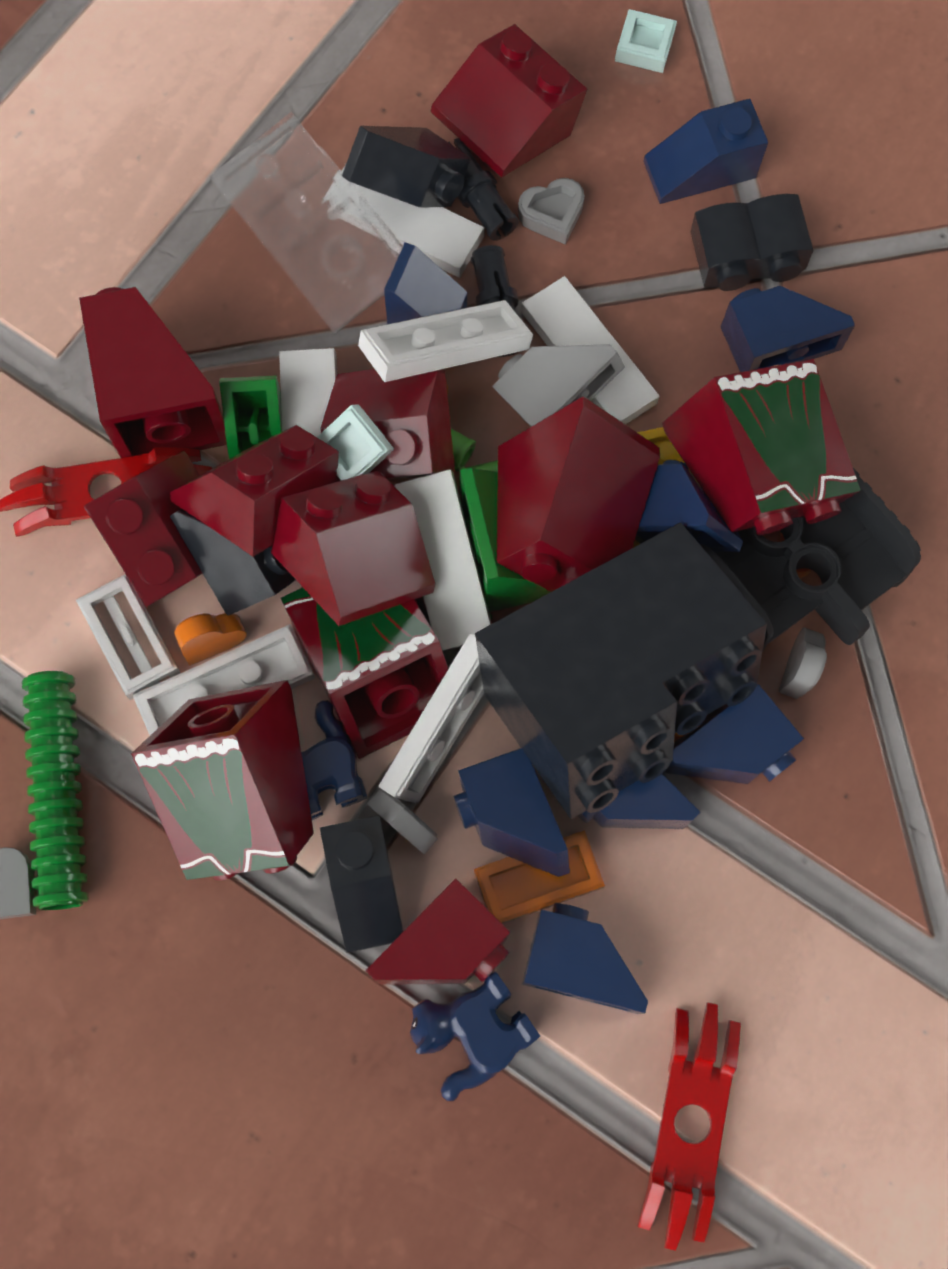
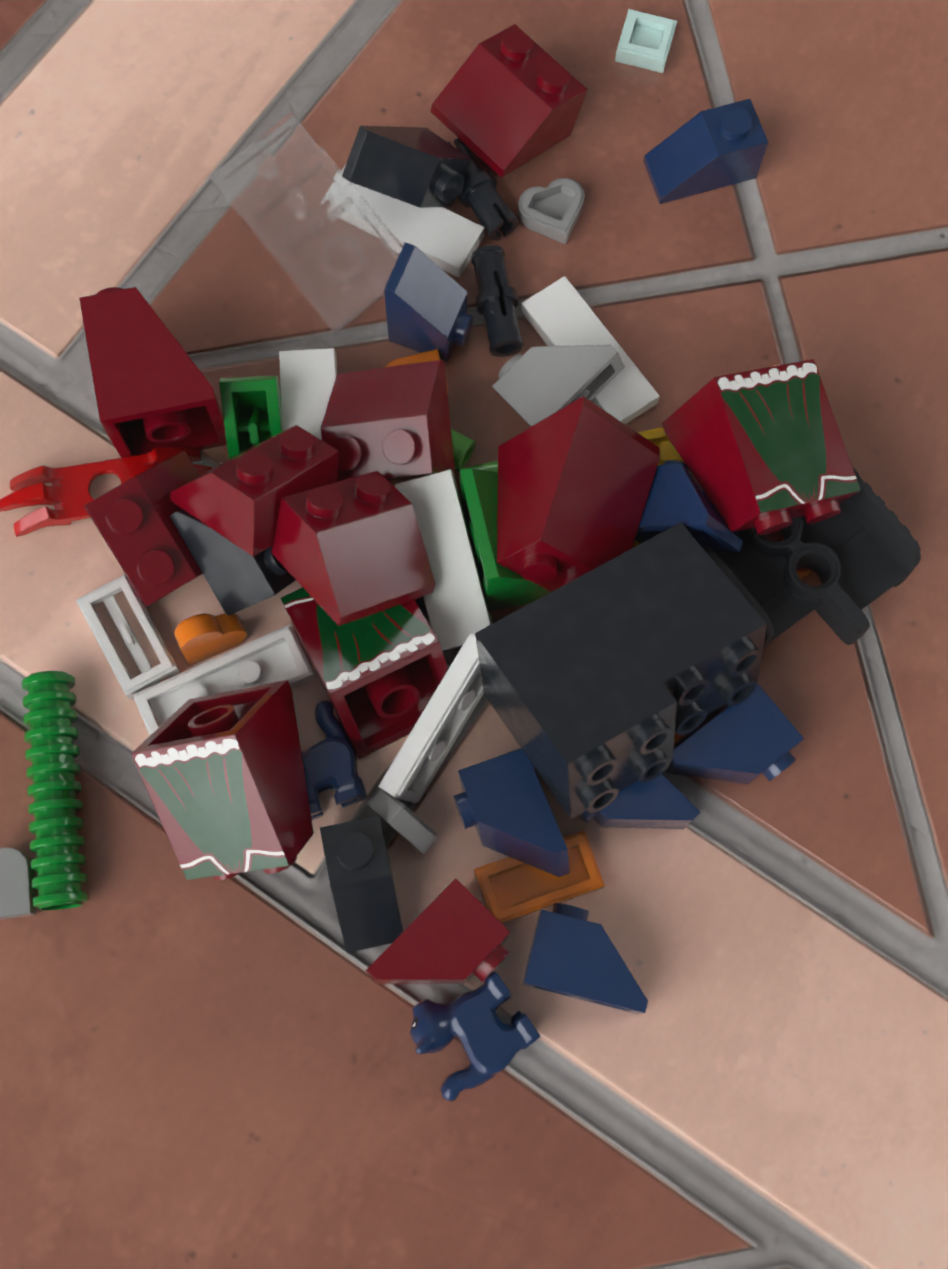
light aqua tile [317,404,394,481] -> none
white tile [358,300,533,382] -> none
red piece [637,1002,741,1251] -> none
black brick [690,194,814,291] -> none
dark blue slope [721,286,855,372] -> none
light grey tile [778,627,827,699] -> none

